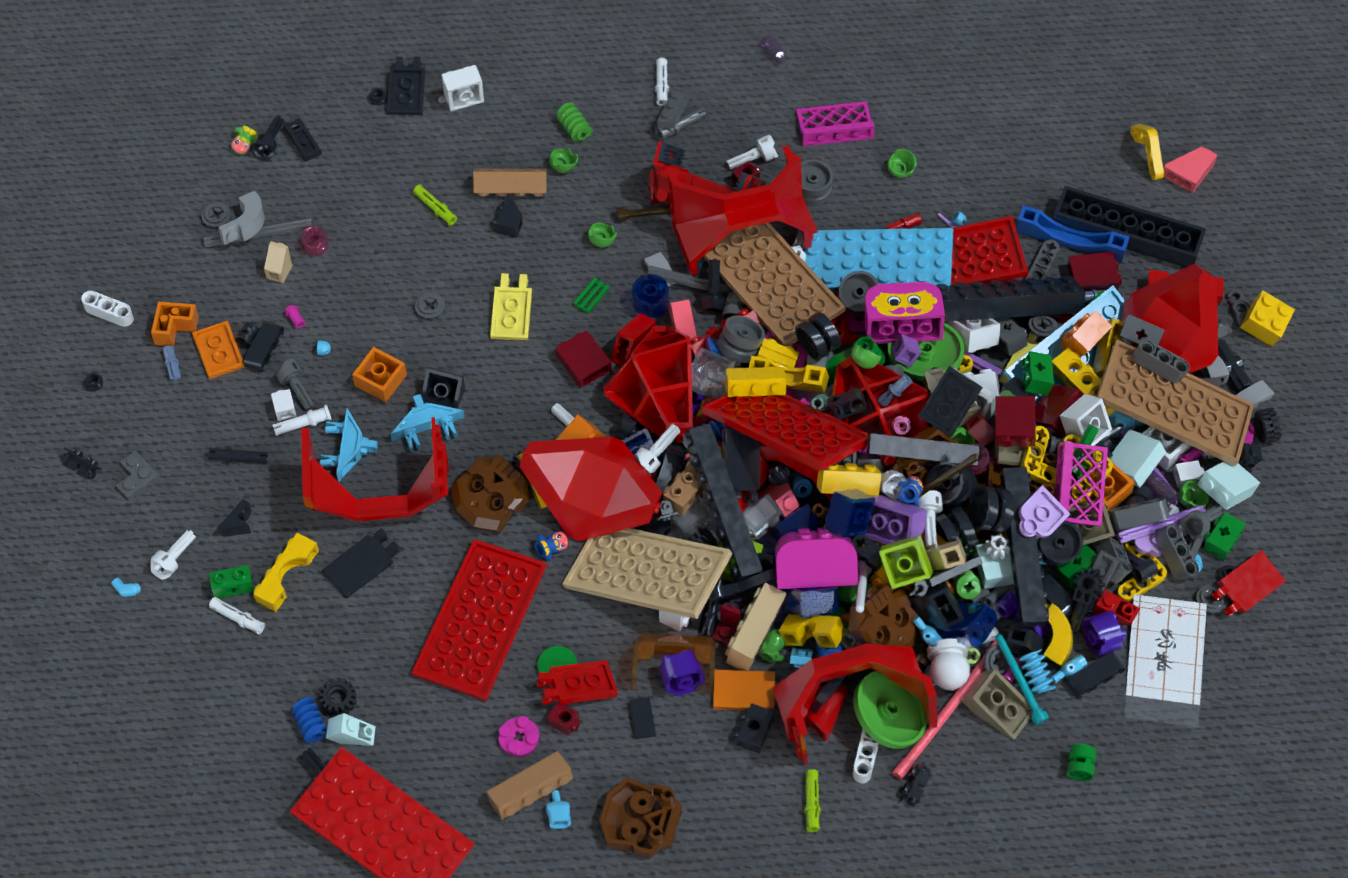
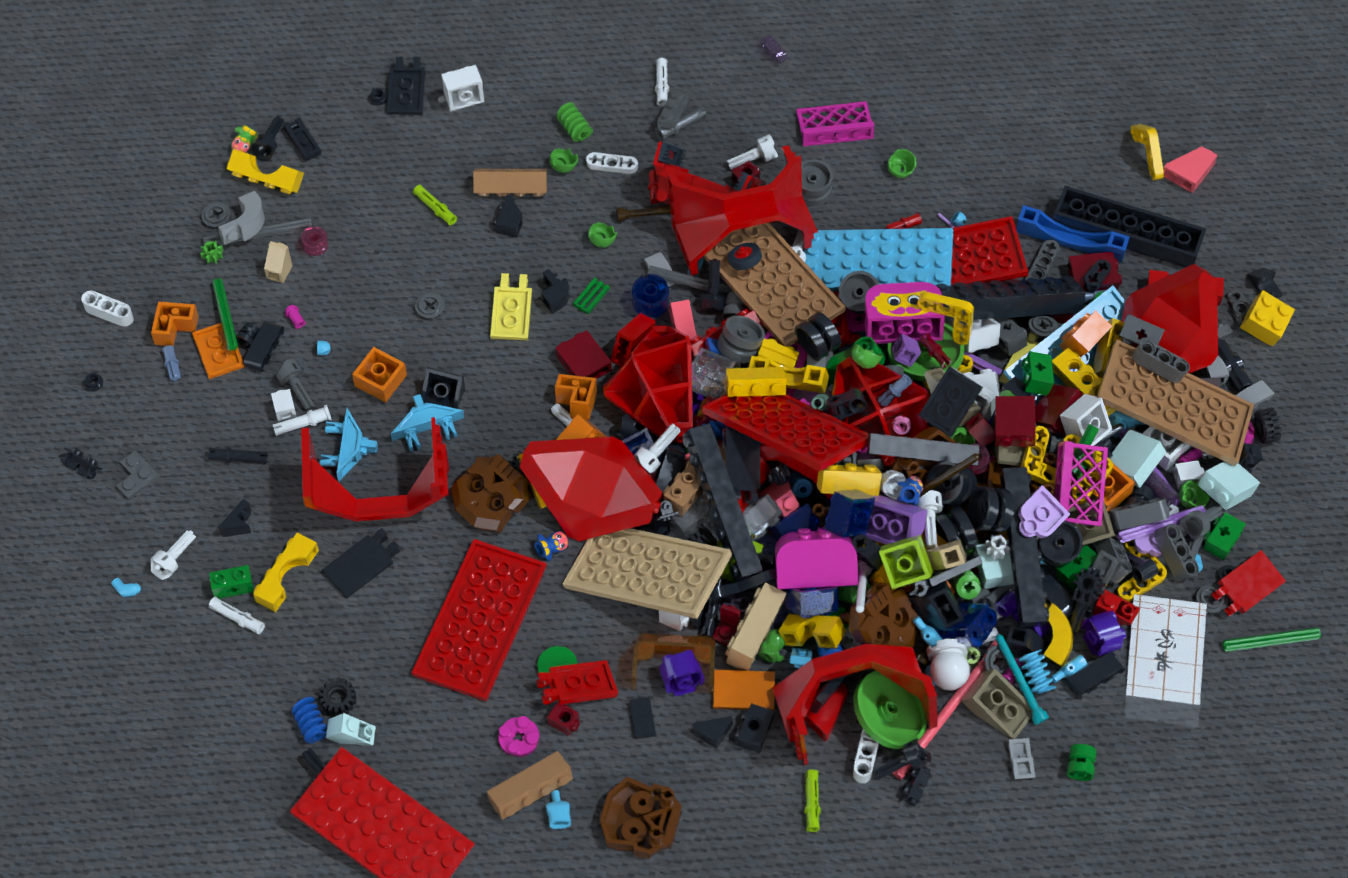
none -> bright green gear [200,241,223,264]
none -> green axle [213,278,238,351]
none -> yellow arch [227,149,304,194]
none -> black brick [541,269,569,314]
none -> orange brick [555,374,597,421]
none -> white beam [586,152,638,174]
none -> black slope [692,716,733,749]
none -> black wheel [728,242,762,270]
none -> black piece [873,737,932,779]
none -> yellow beam [917,292,974,345]
none -> dark red pin [919,333,952,368]
none -> light grey slope [1008,738,1035,780]
none -> black beam [1084,259,1111,291]
none -> green axle [1222,627,1321,652]
none -> black slope [1247,268,1283,299]

